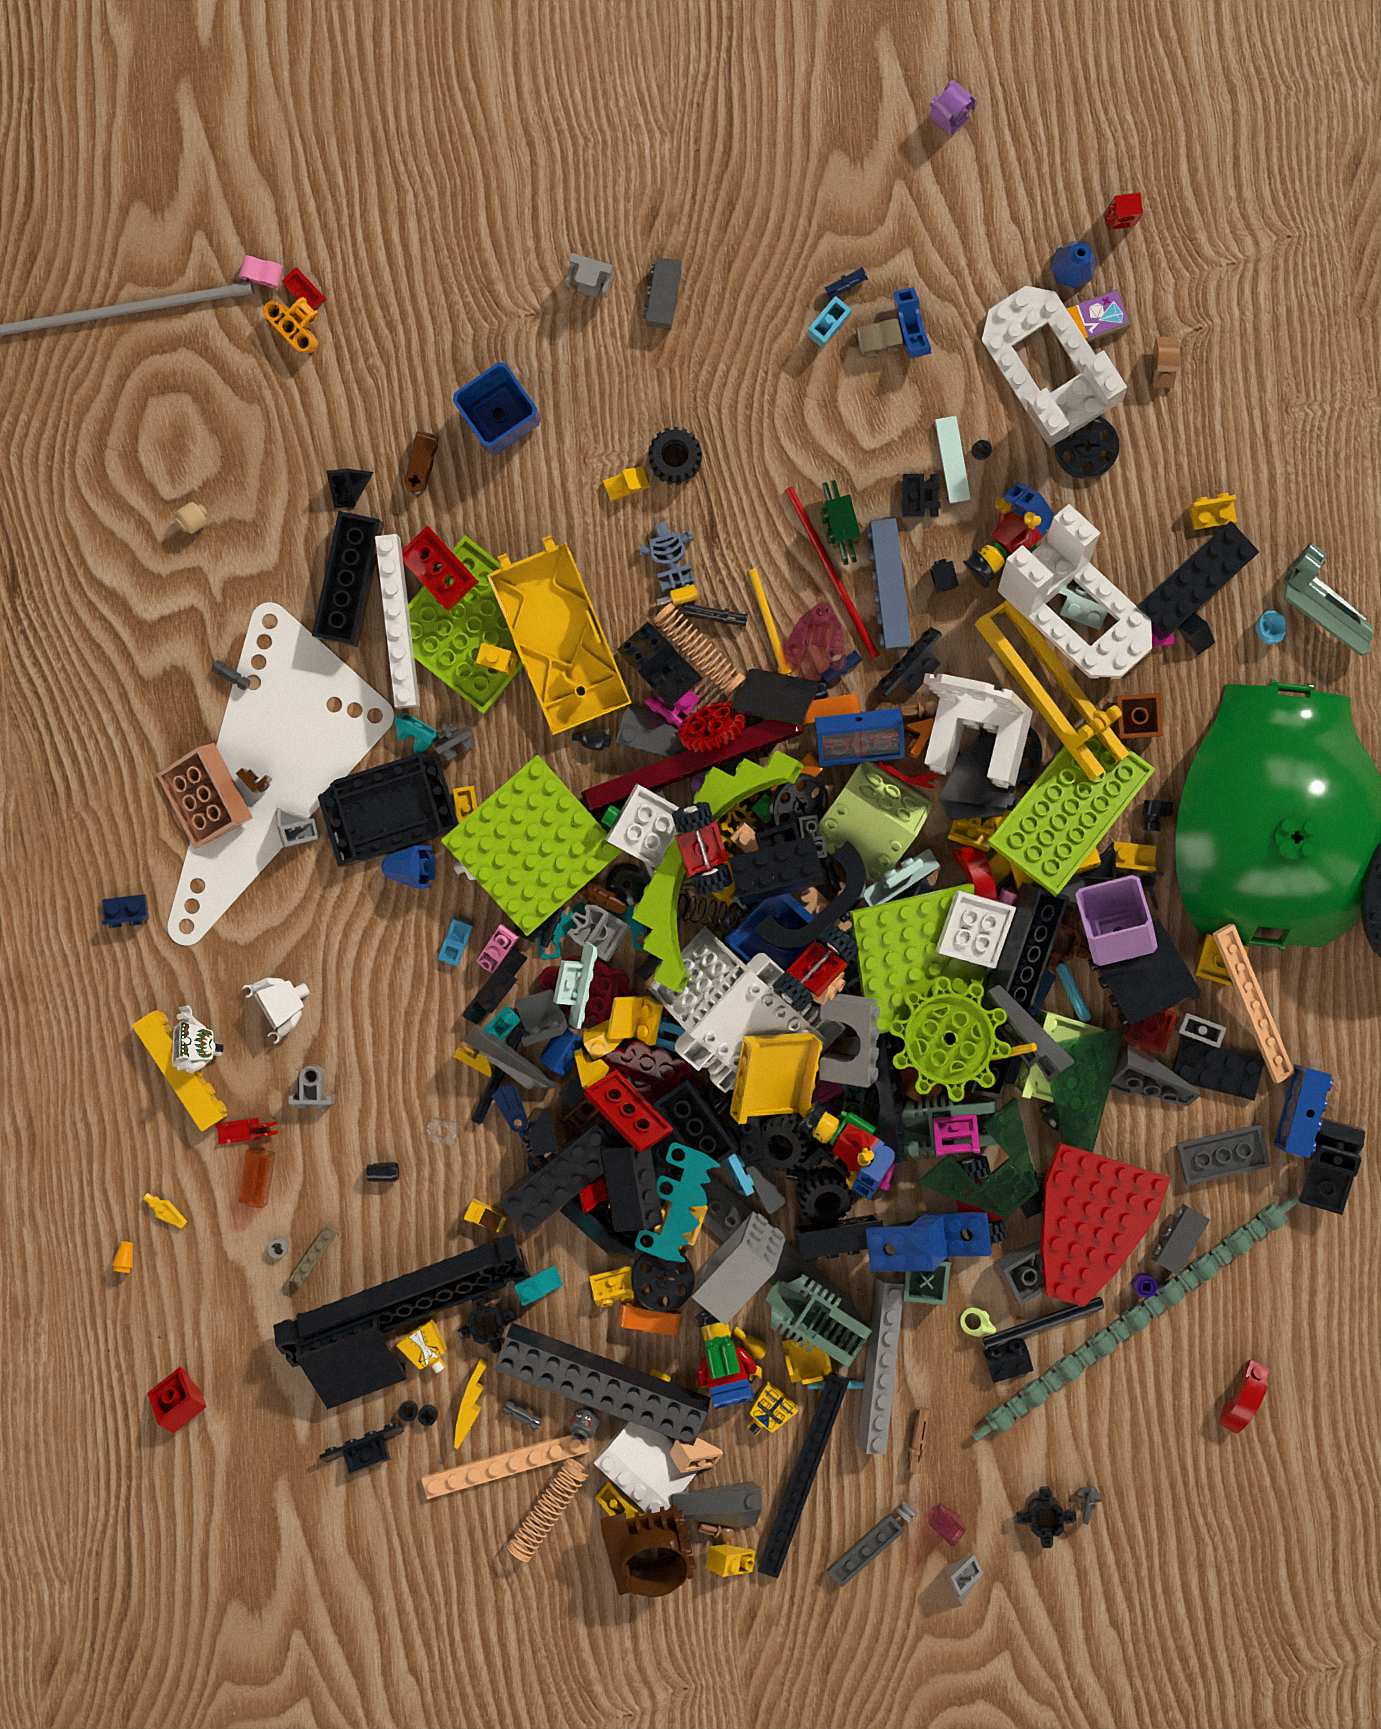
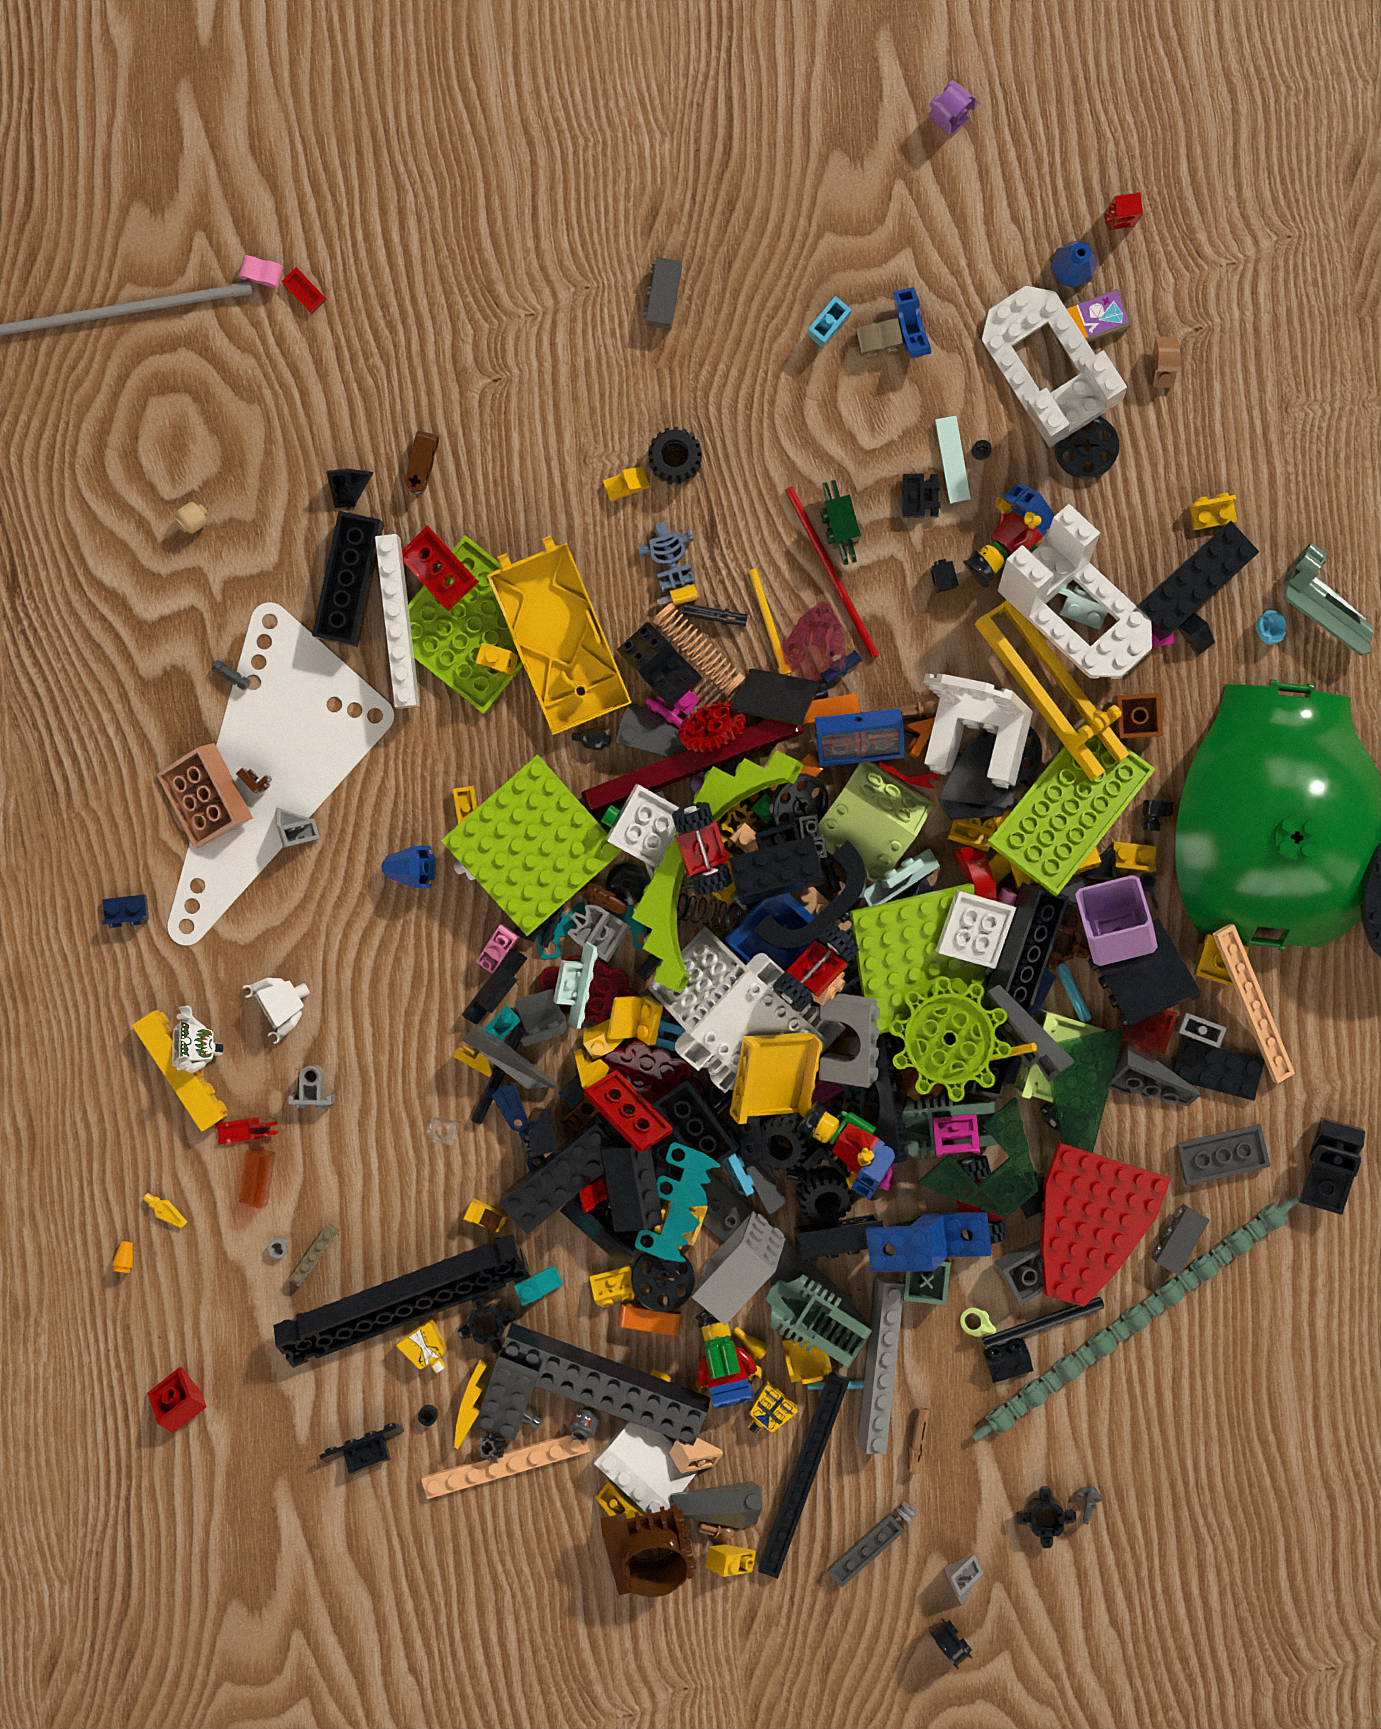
light orange piece [263,297,319,353] -> none
black panel [296,1314,407,1410] -> none
black slope [318,754,459,867] -> none
black piece [366,1162,399,1182] -> none
teal tile [393,711,440,754] -> none
black bush [399,1400,418,1421] -> none
dark grey hips [434,723,474,761] -> none
dark azure slope [438,917,474,967] -> none
blue plate [453,362,540,456] -> none
light nougat piece [507,1459,589,1562] -> none
blue panel [539,1028,585,1077] -> none
light grey panel [565,253,615,298] -> none
dark blue pin [824,267,868,300] -> none
sand blue brick [866,518,911,651] -> none
black bracket [875,627,943,697] -> none
clear pink slope [928,1502,966,1547] -> none
dark purple wheel [1132,1273,1157,1298] -> none
red arch [1218,1360,1270,1434] -> none
blue brick [1273,1064,1333,1158] -> none
none -> dark grey plate [475,1356,539,1441]
none -> black gear [479,1433,507,1461]
none -> black wheel [928,1618,973,1670]

